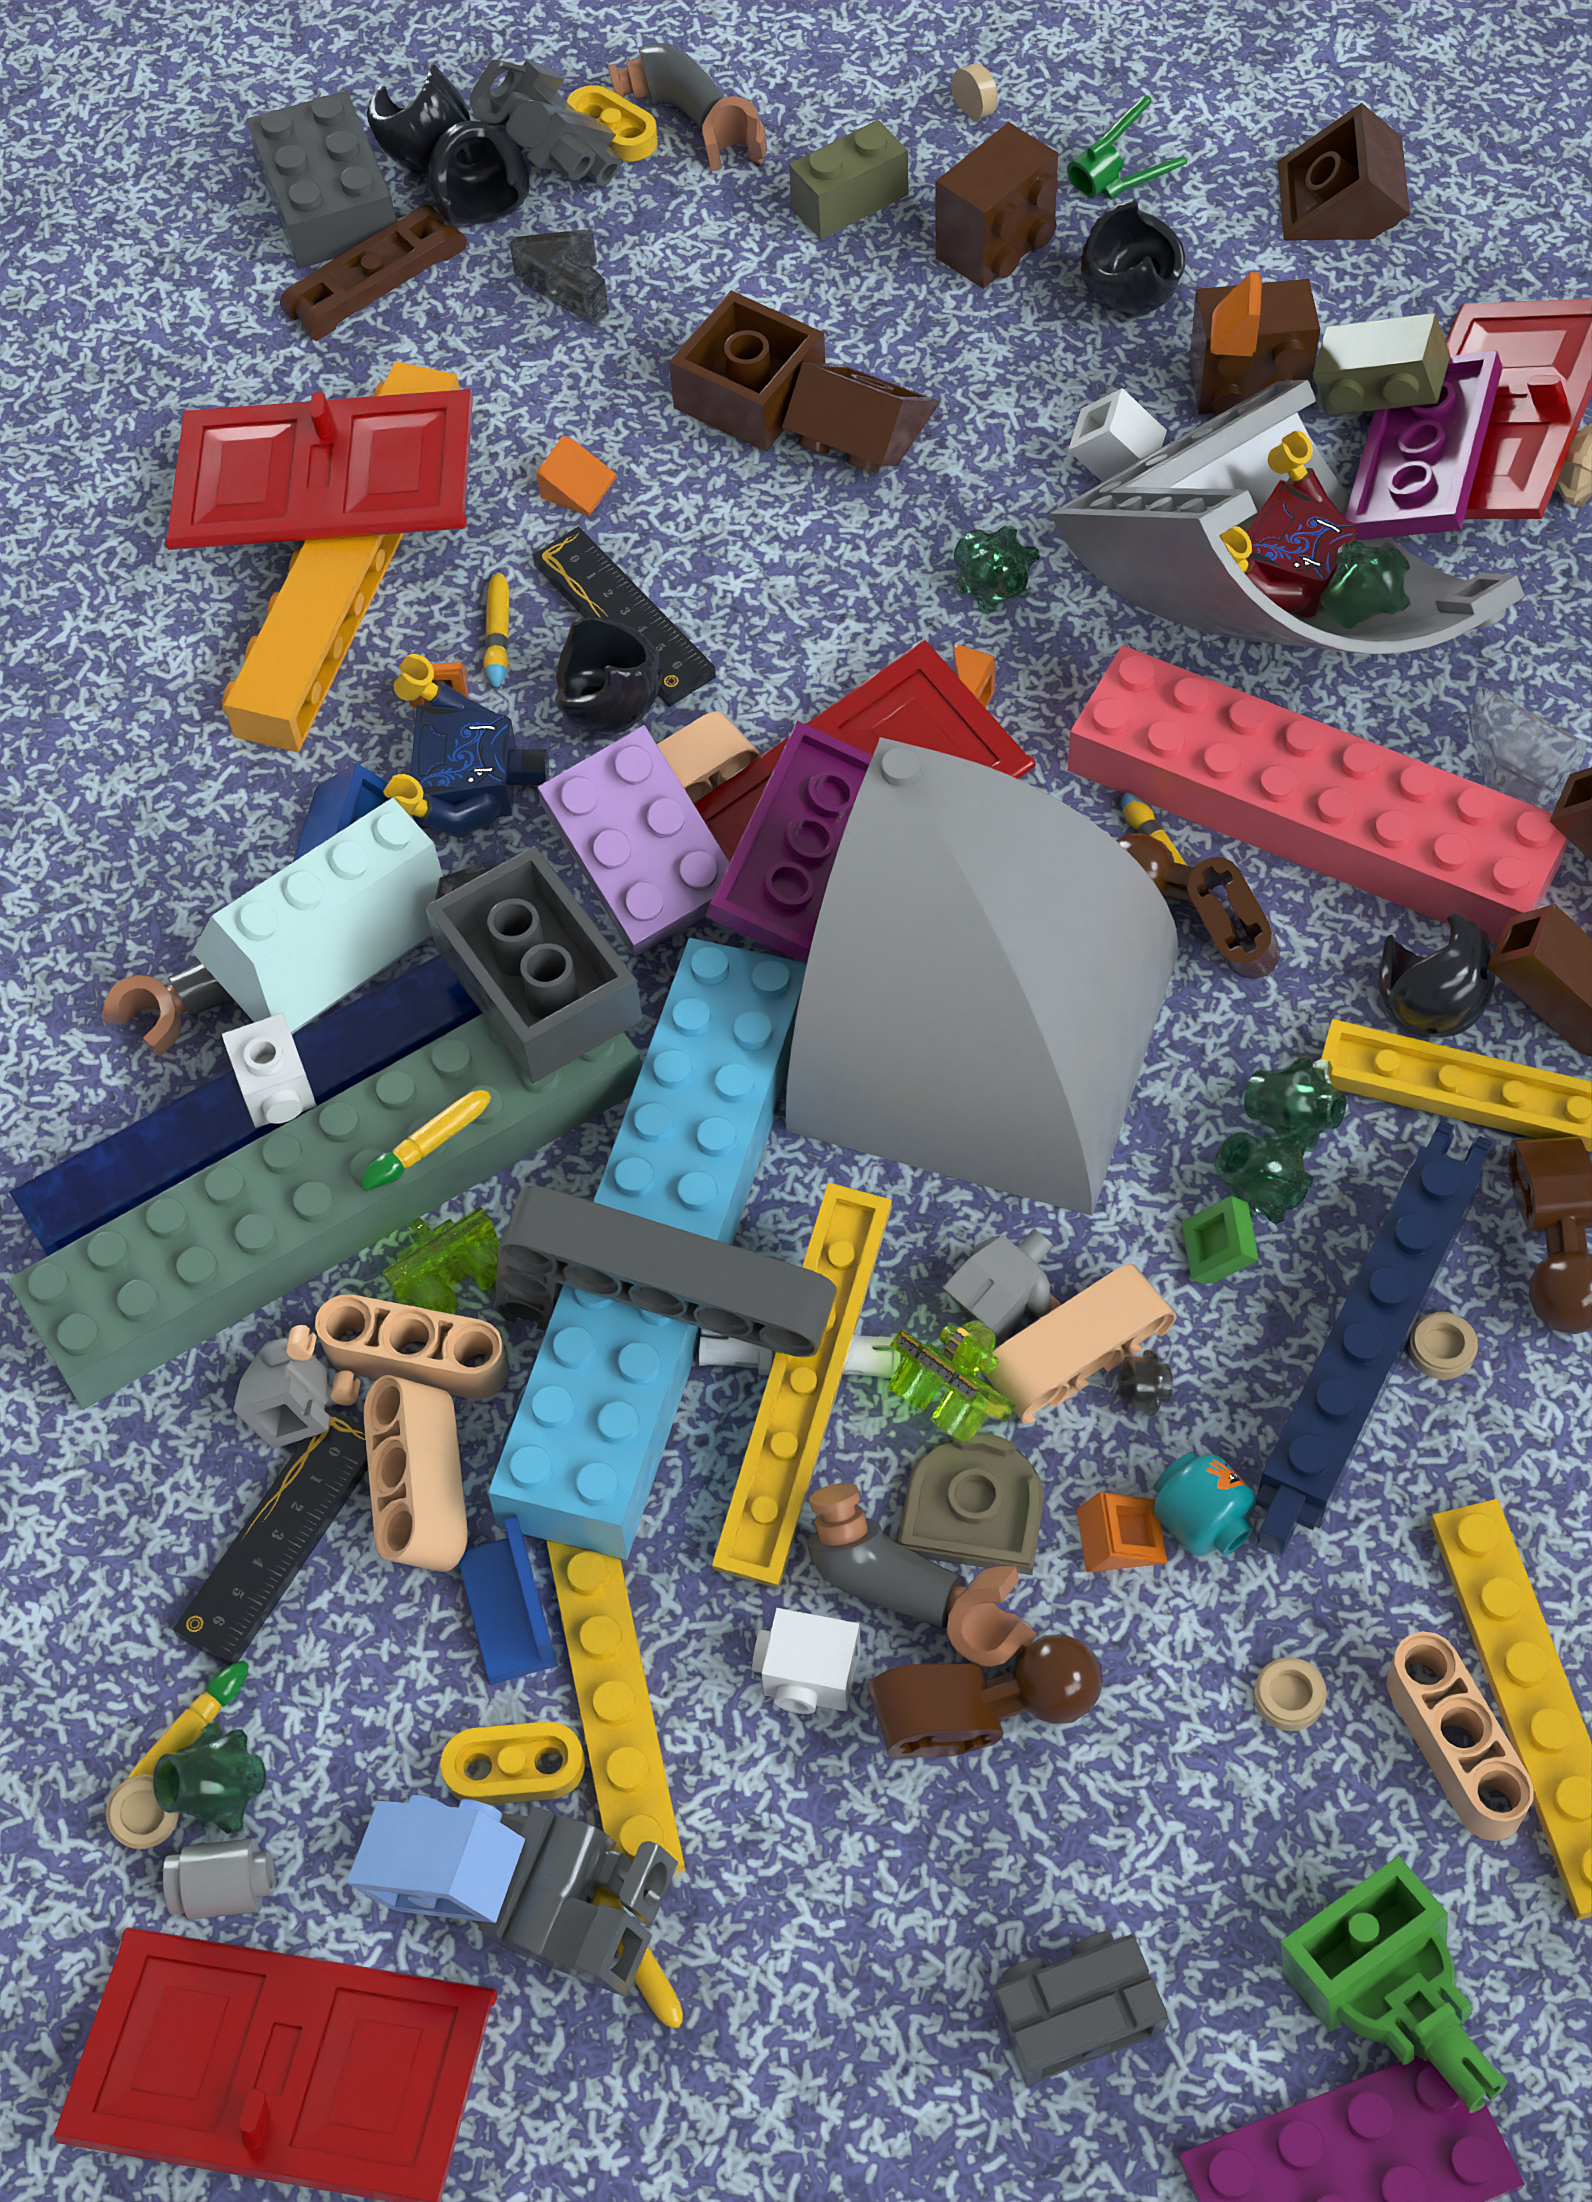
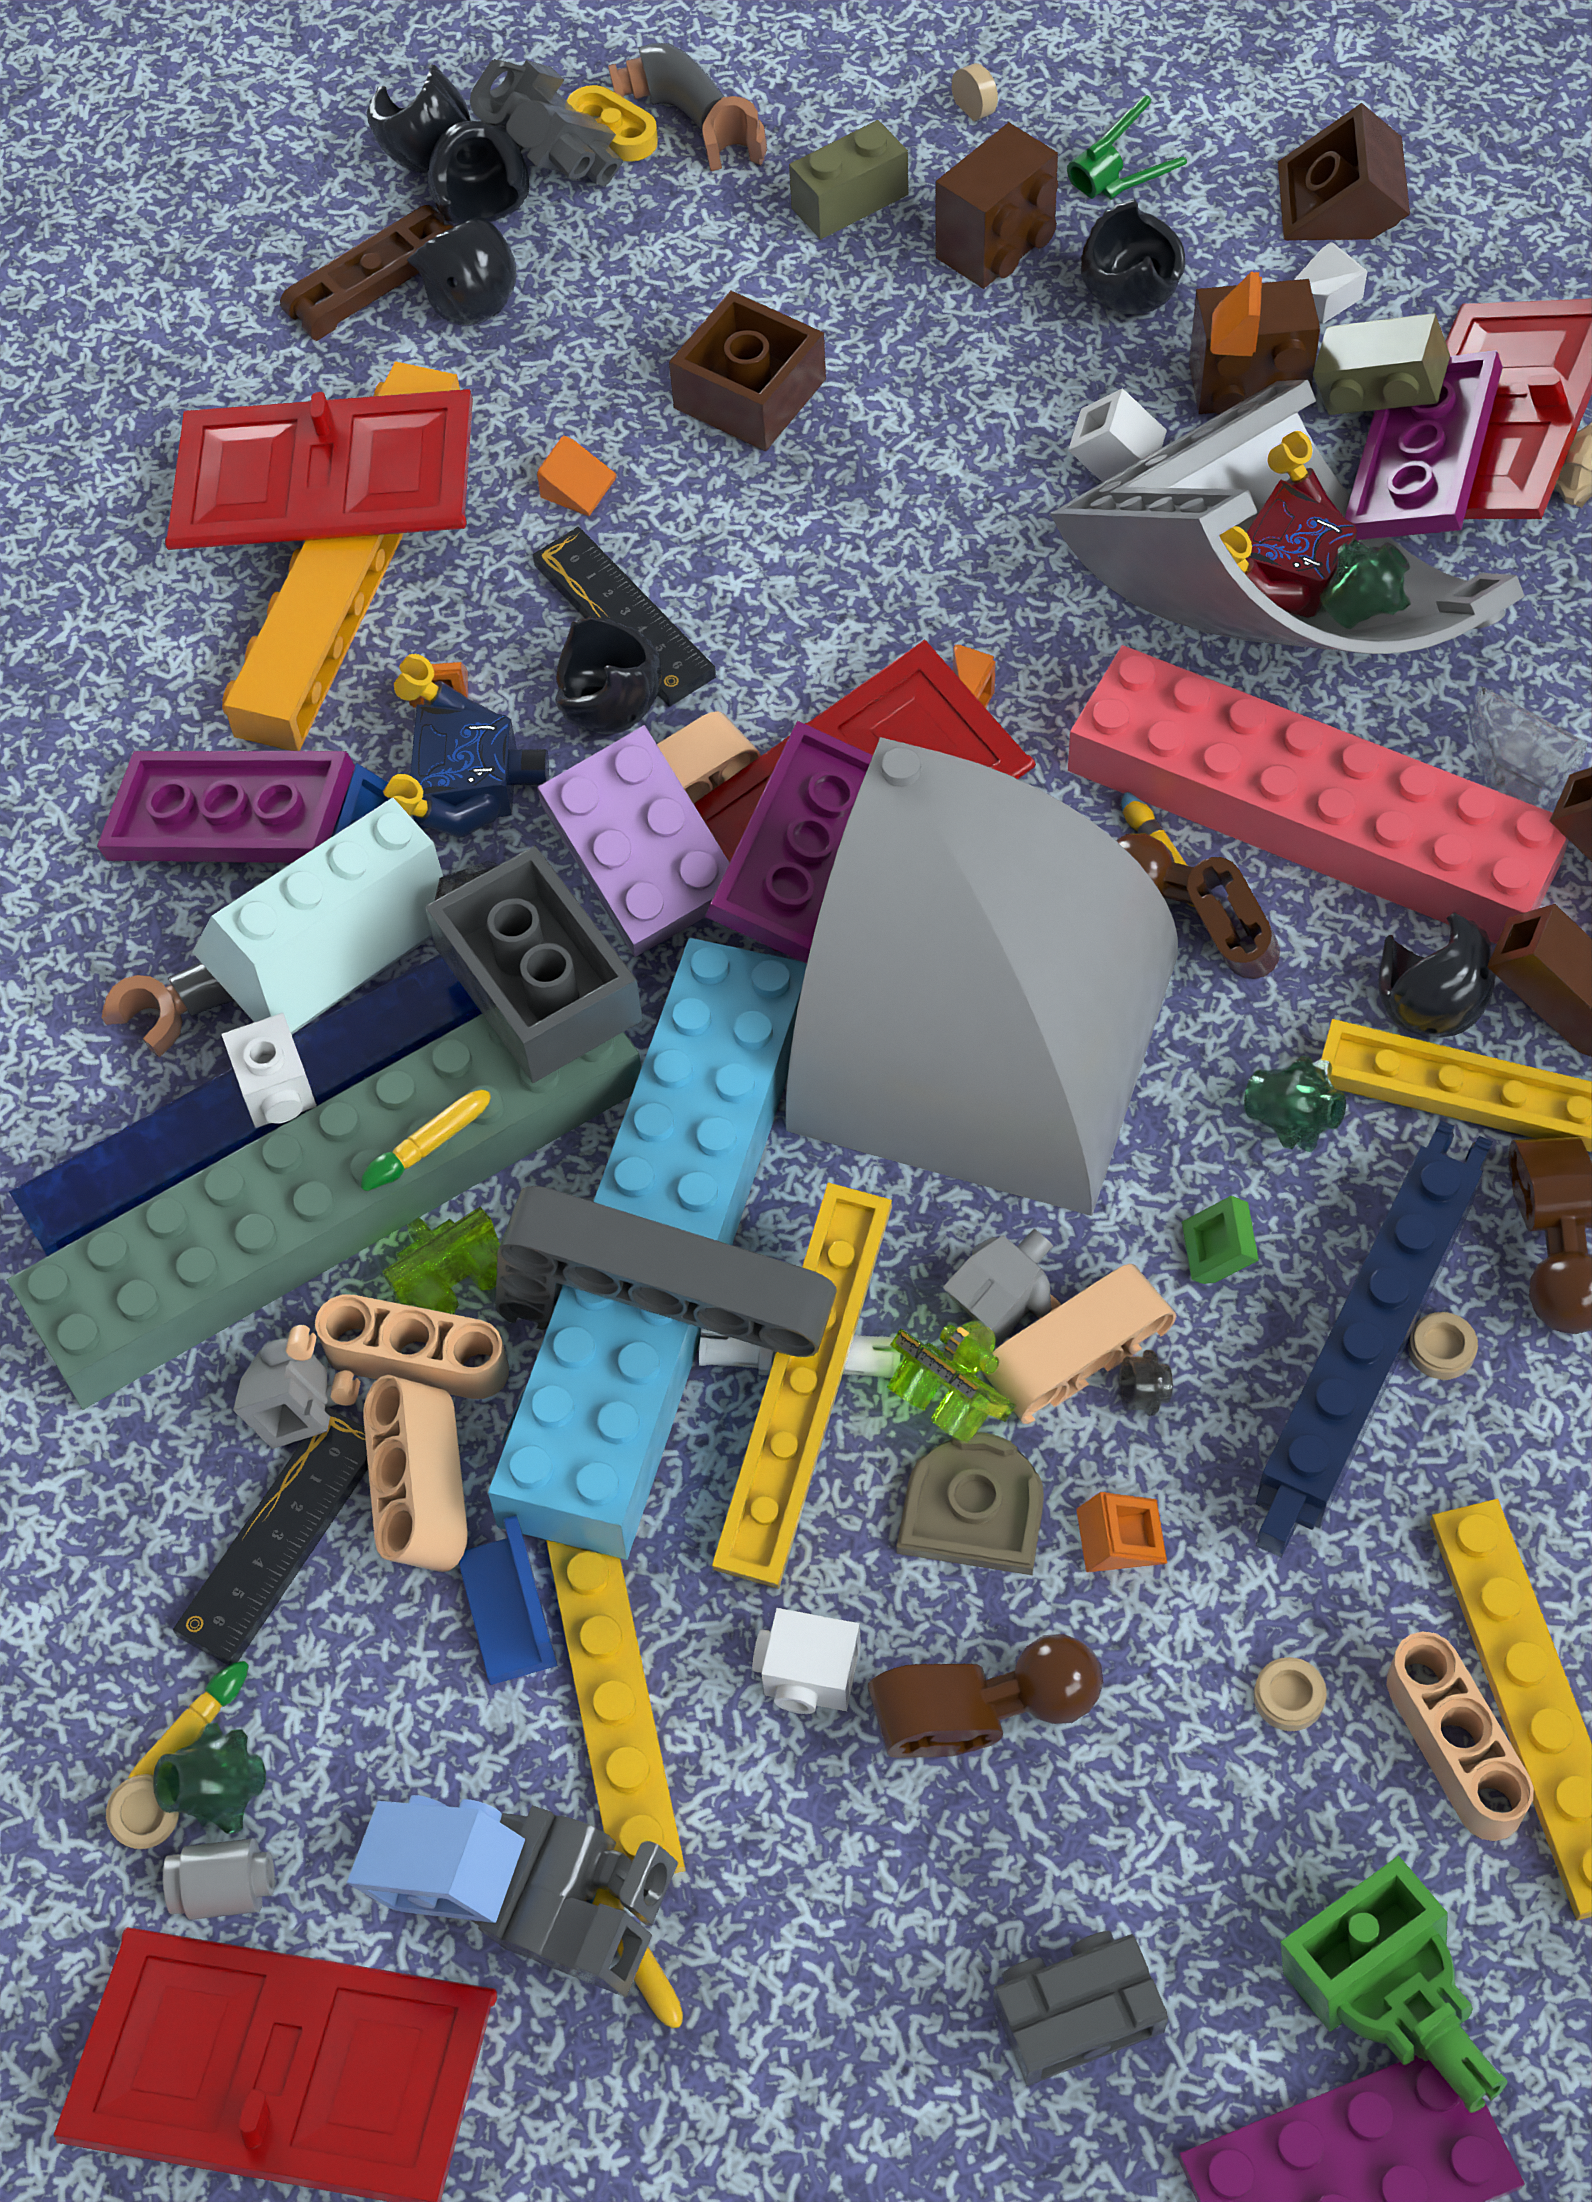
dark grey brick [246,90,396,269] -> none
yellow plate [440,1722,585,1805] -> none
yellow piece [483,572,510,687] -> none
clear smoke slope [509,229,609,326] -> none
reddish brown slope [782,362,940,473] -> none
piece [807,1483,1038,1667] -> none
clear green rock [954,525,1040,614] -> none
teal head [1153,1452,1256,1556] -> none
clear green rock [1214,1132,1314,1225] -> none
none -> magenta plate [97,751,355,863]
none -> black piece [407,217,517,325]
none -> white slope [1294,242,1367,324]

